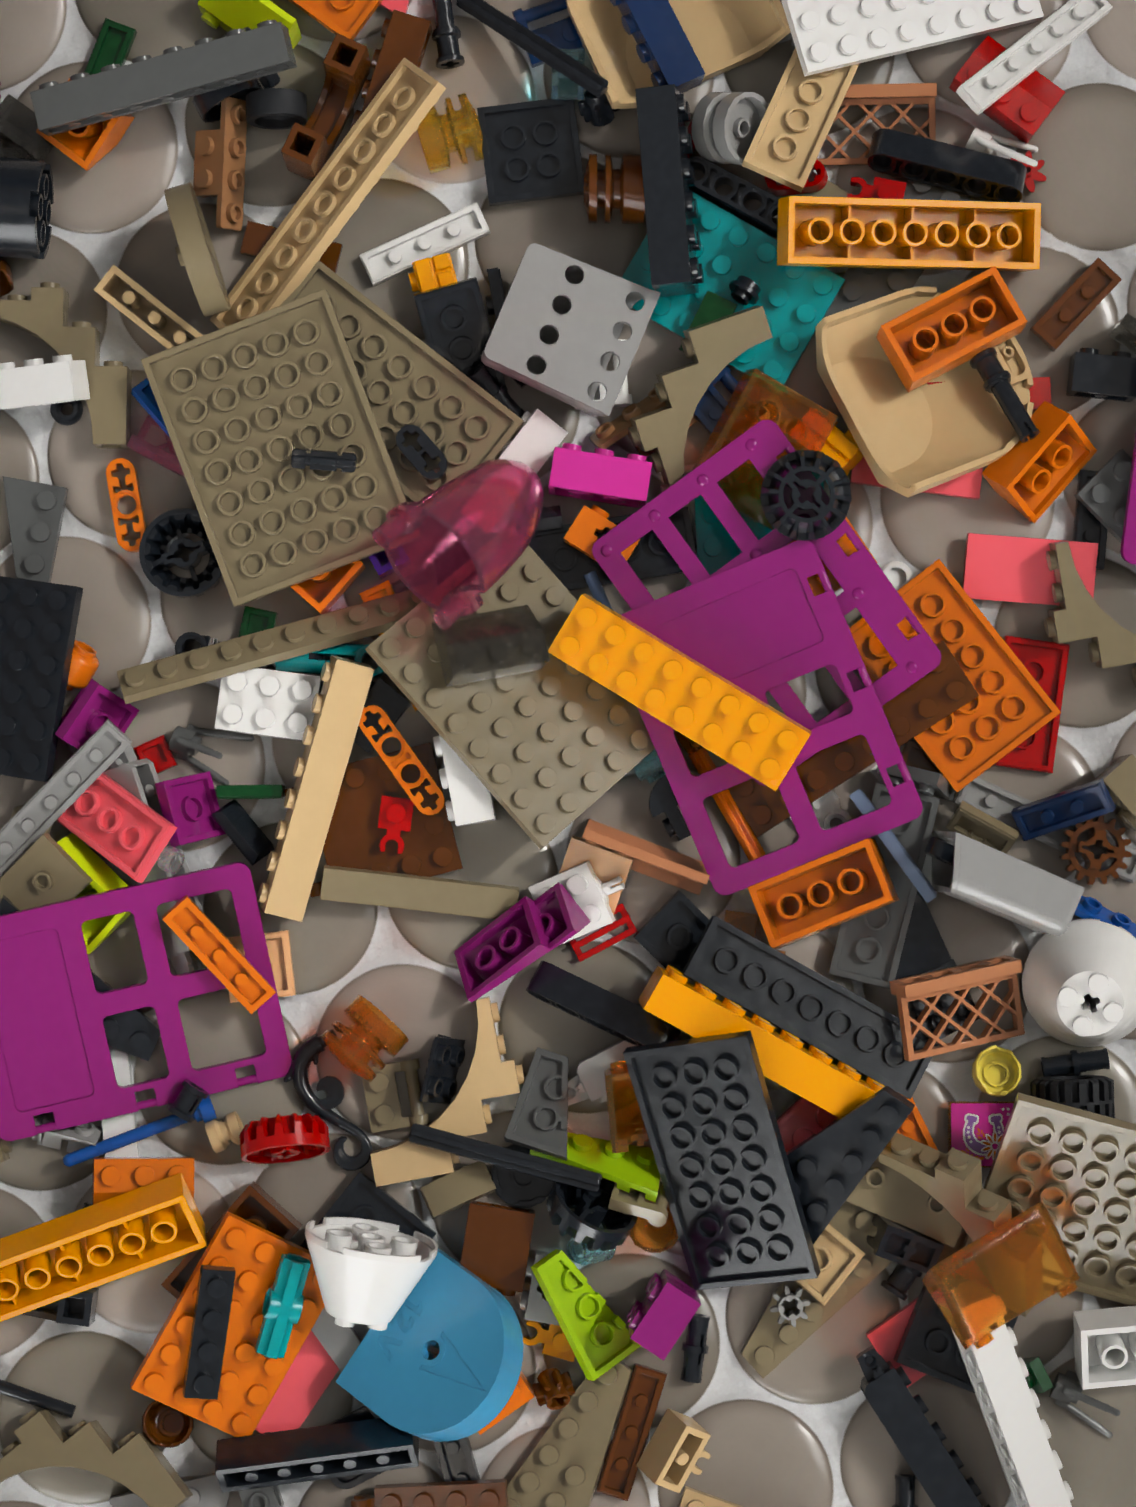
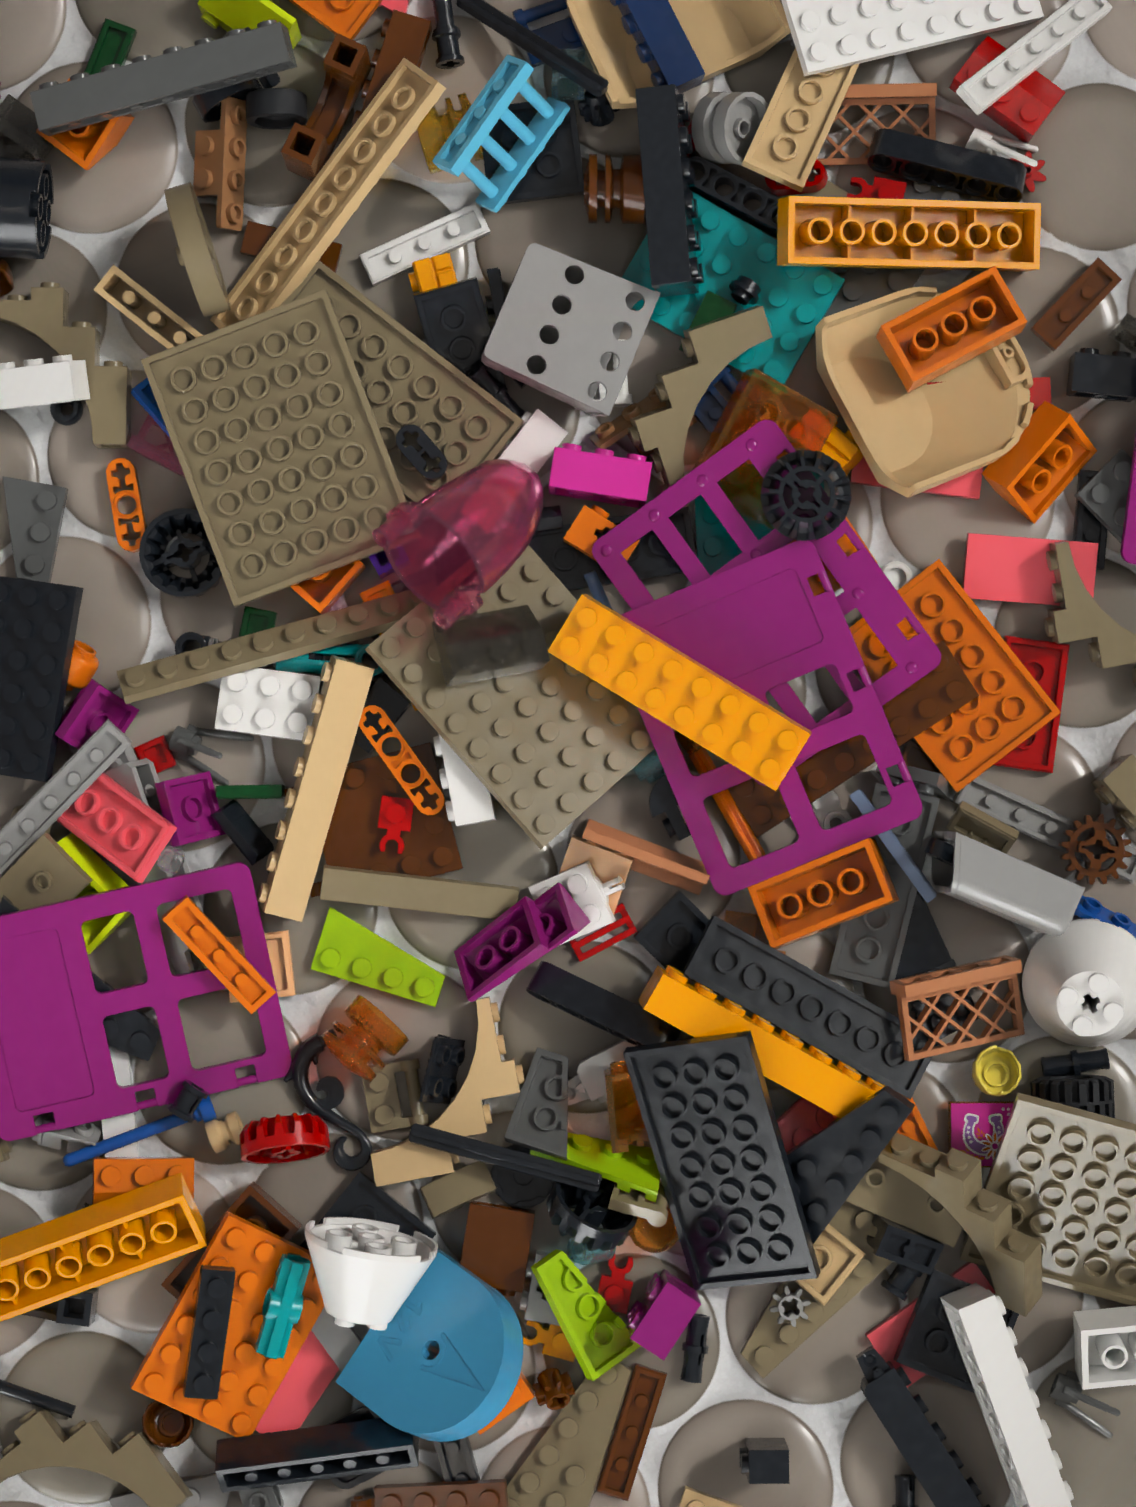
black axle [291,448,357,473] -> none
tan brick [636,1408,711,1493] -> none
clear orange windscreen [922,1202,1080,1350] -> none
black pin [969,348,1040,443] -> none
dark blue tile [1011,778,1116,841] -> none
dark green plate [1022,1357,1054,1393] -> none
none -> lime wing [311,906,445,1007]
none -> medium azure fence [432,54,570,213]
none -> red plate [597,1252,633,1314]
none -> black brick [739,1438,789,1484]

